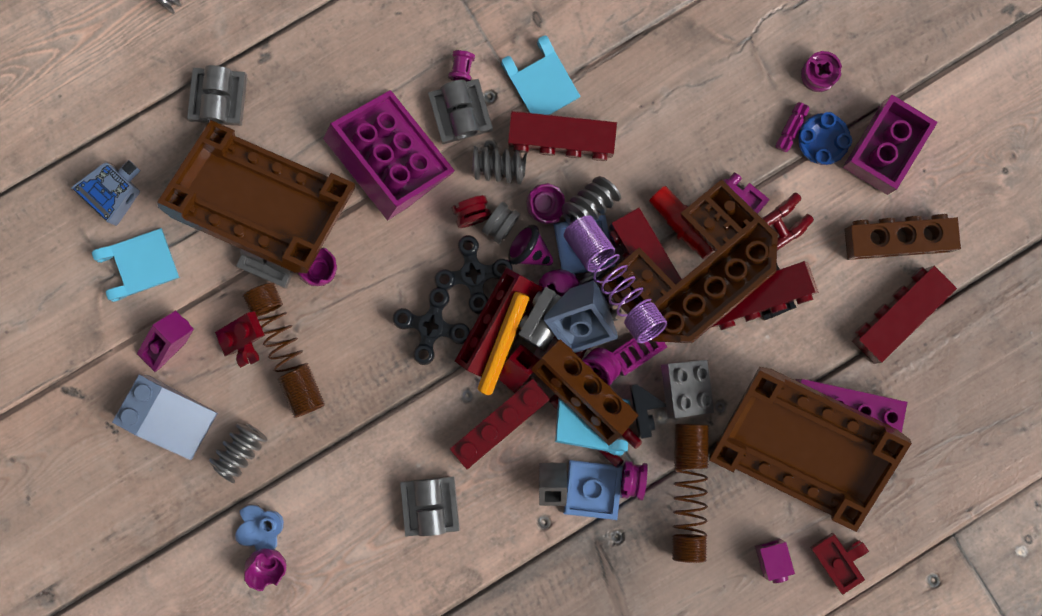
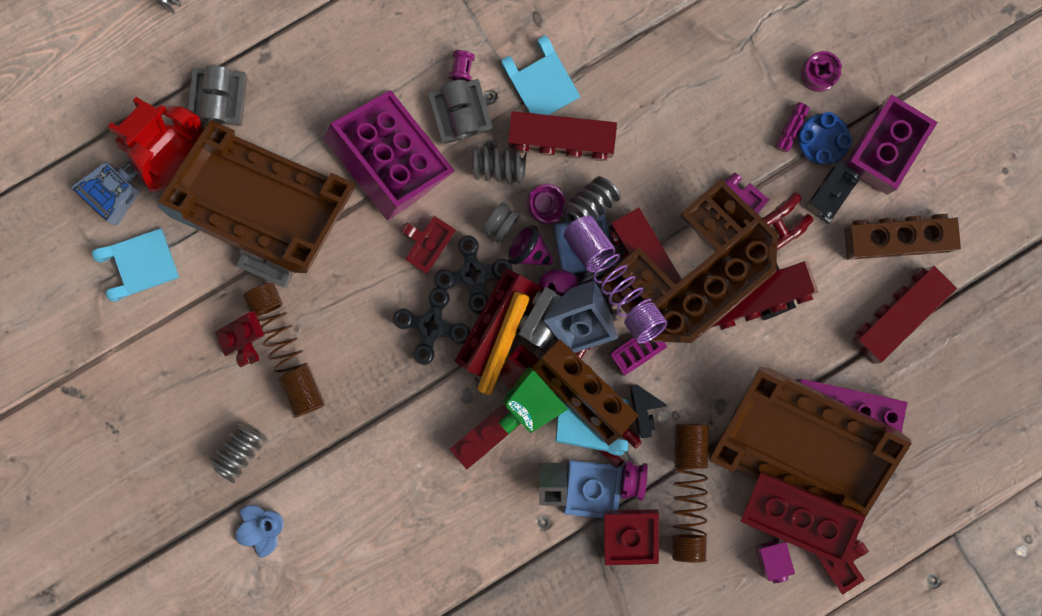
slope [112,374,218,460] -> none
magenta slope [137,310,194,372] -> none
magenta hair [244,548,287,591] -> none
magenta hair [297,247,337,286] -> none
flat silver plate [400,476,460,537] -> none
dark red wheel [451,195,492,228] -> none
magenta wheel [582,347,621,386] -> none
red piece [649,186,714,259] -> none
flat silver plate [661,360,714,419] -> none
none -> red piece [108,97,204,193]
none -> dark red plate [401,215,456,274]
none -> green torso [498,366,568,434]
none -> dark red plate [604,509,659,566]
none -> dark red plate [740,471,866,566]
none -> black hinge [805,160,860,224]

